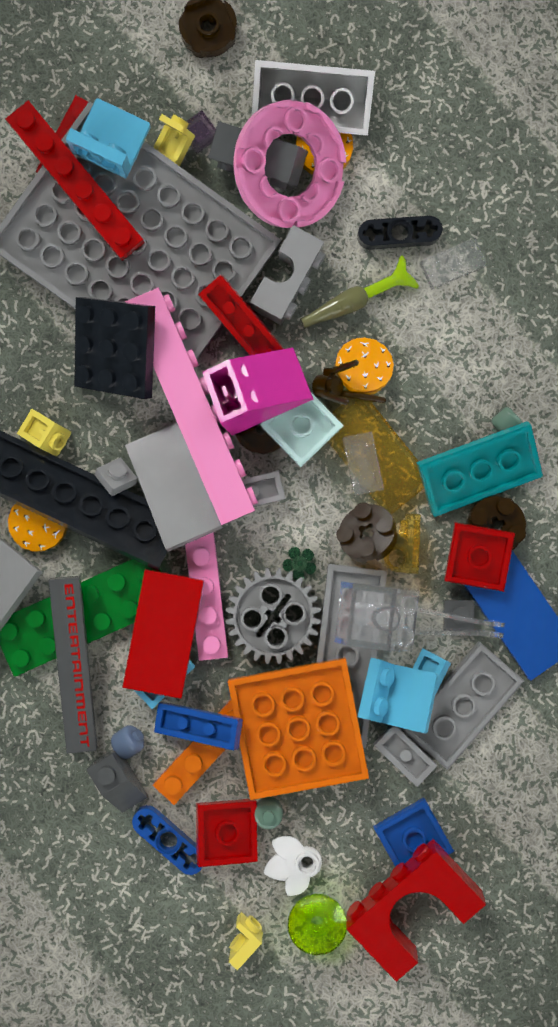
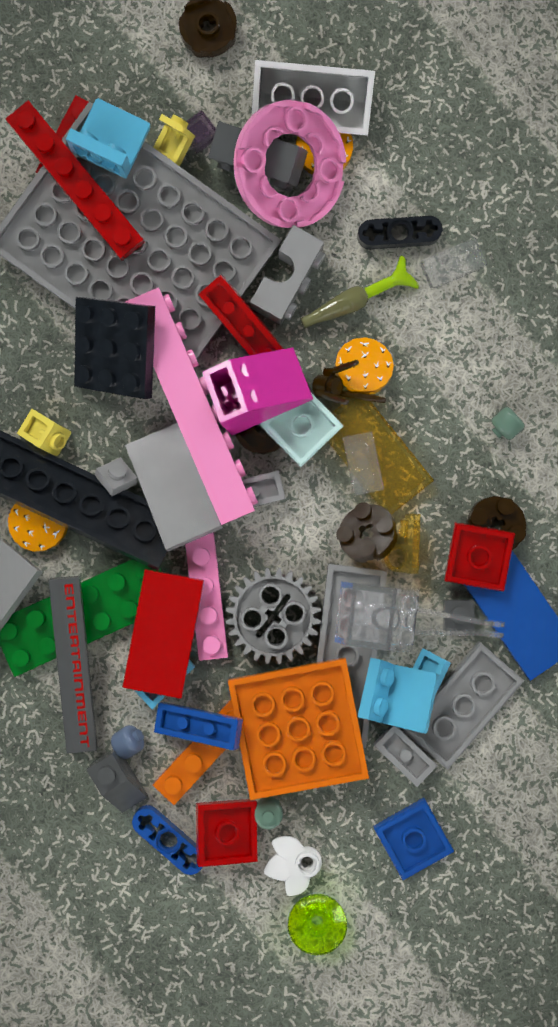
light yellow bracket [229,912,263,970] -> none
clear green plant [283,547,316,580] -> none
red arch [346,839,486,982] -> none
teal tile [416,421,543,517] -> none

